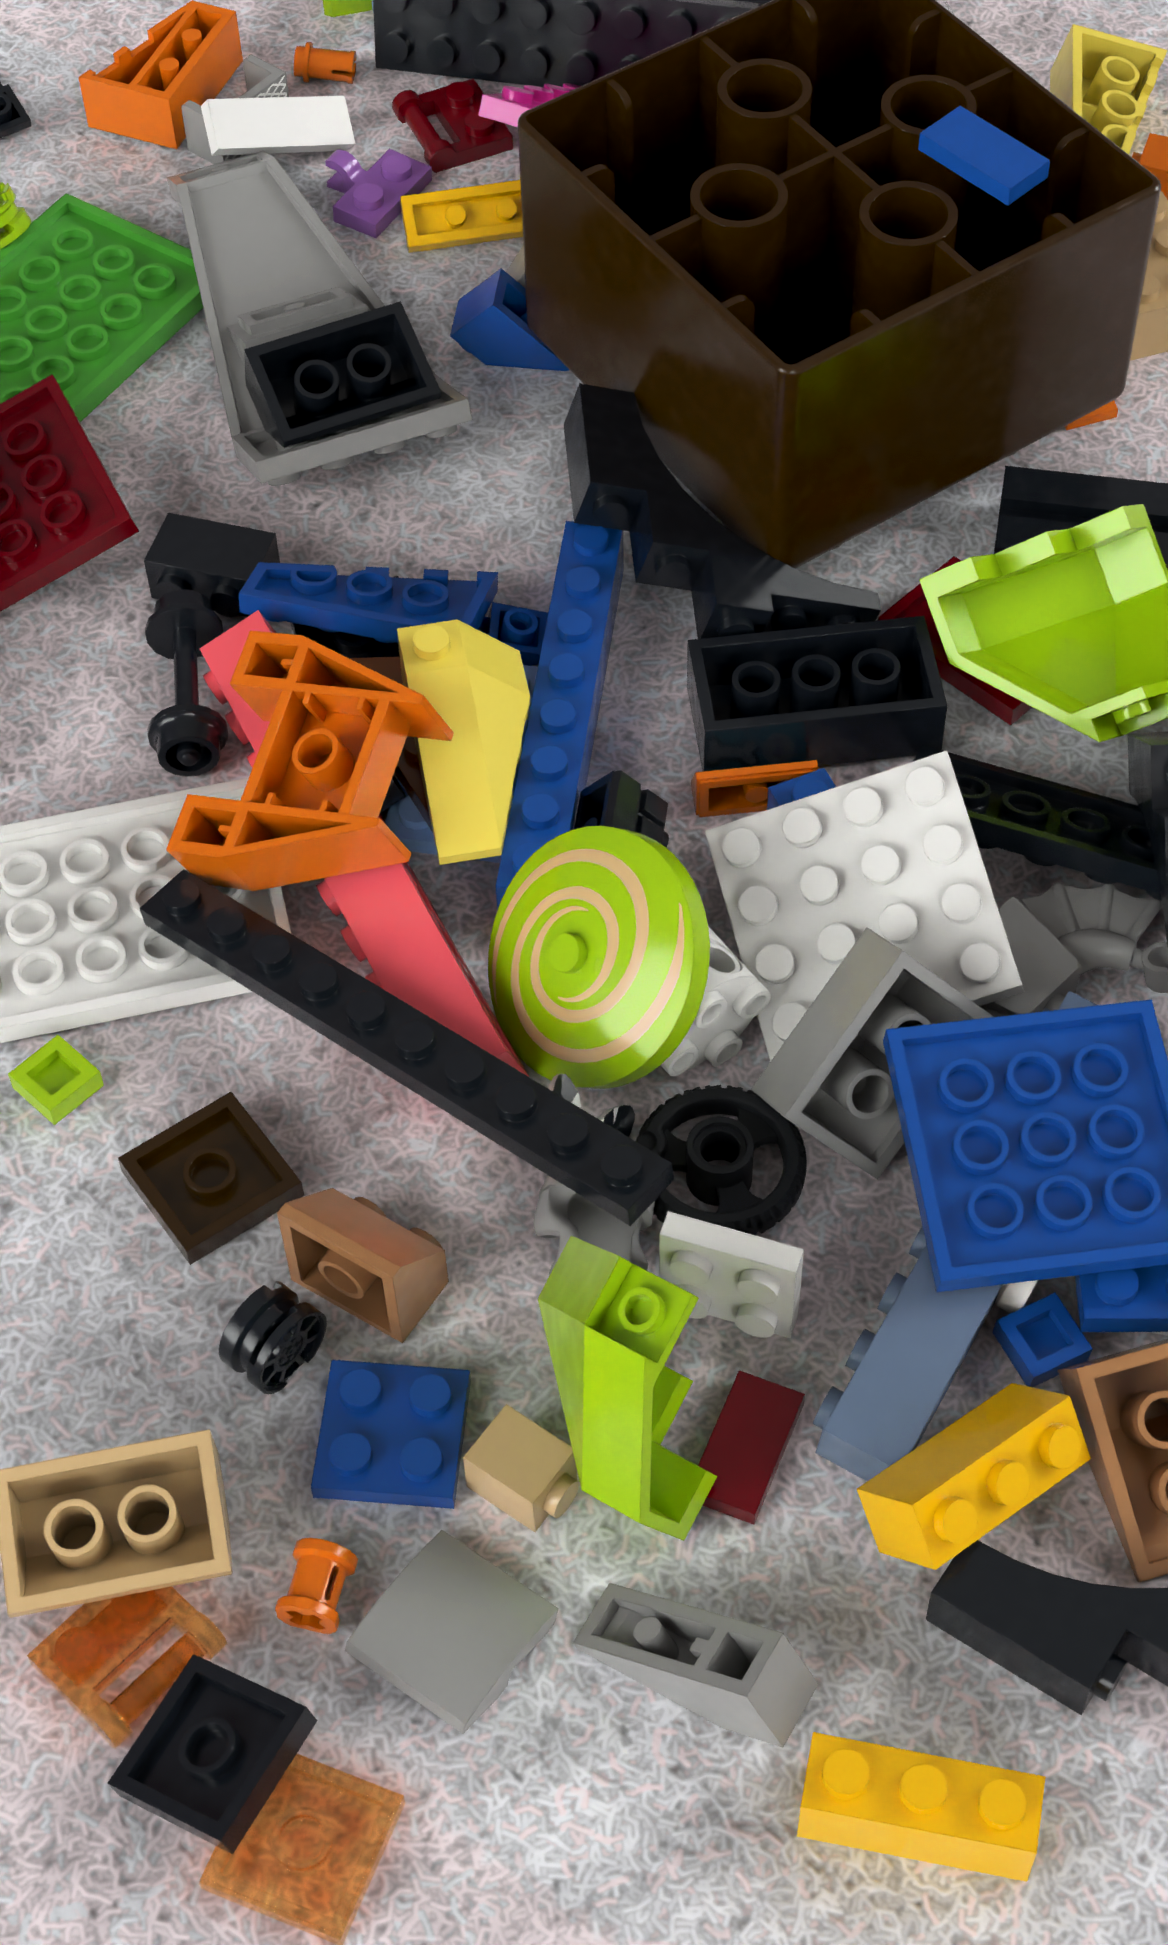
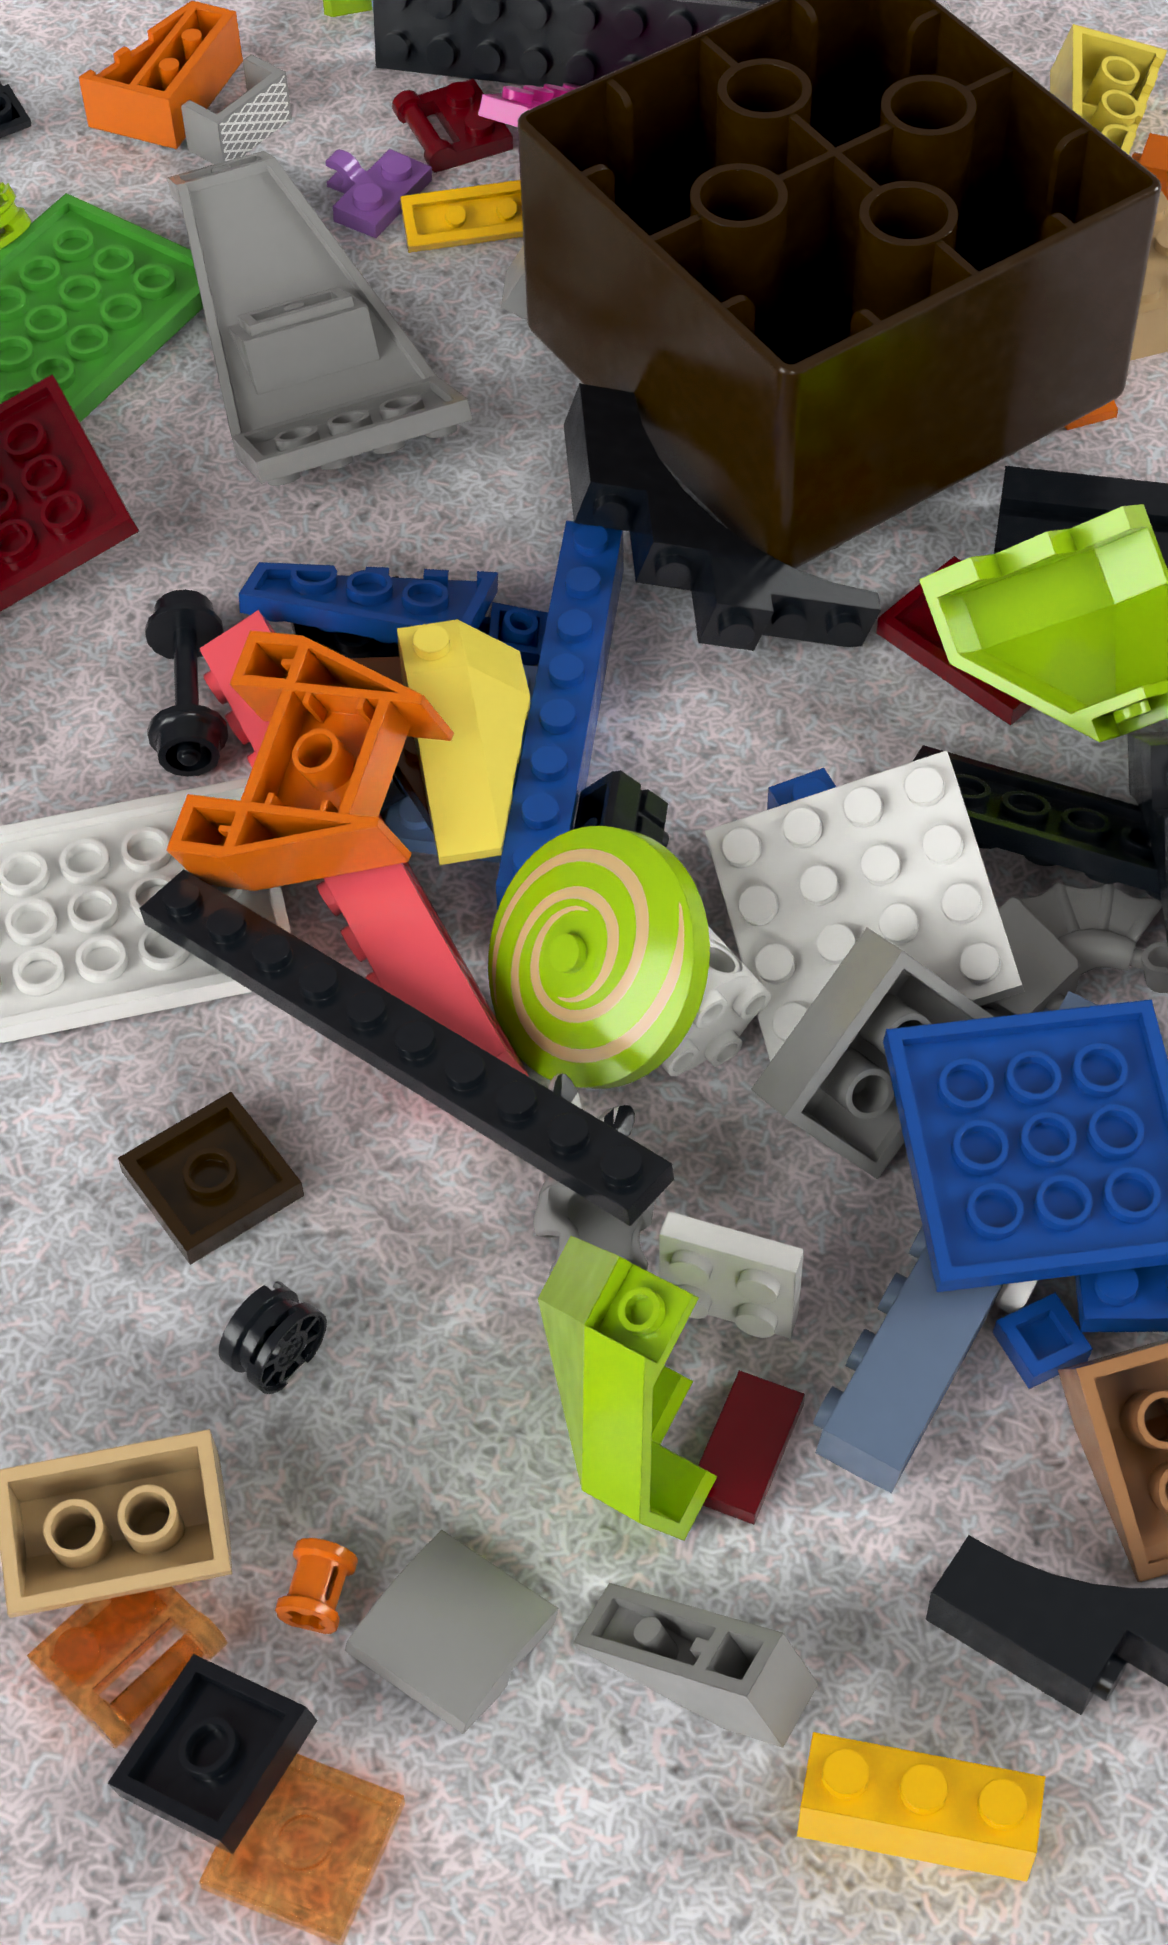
lime plate [8,1035,104,1125] -> none
black brick [144,513,280,617] -> none
white tile [201,96,355,156] -> none
black slope [244,301,442,448] -> none
medium nougat slope [277,1188,449,1343] -> none
orange pin [294,42,357,84] -> none
blue plate [311,1360,471,1509] -> none
blue slope [450,268,569,371] -> none
tan brick [463,1404,580,1532] -> none
black wheel [636,1085,807,1236] -> none
black brick [687,616,947,771] -> none
orange slope [691,760,819,817] -> none
yellow brick [857,1383,1091,1570] -> none
blue tile [918,105,1050,206] -> none

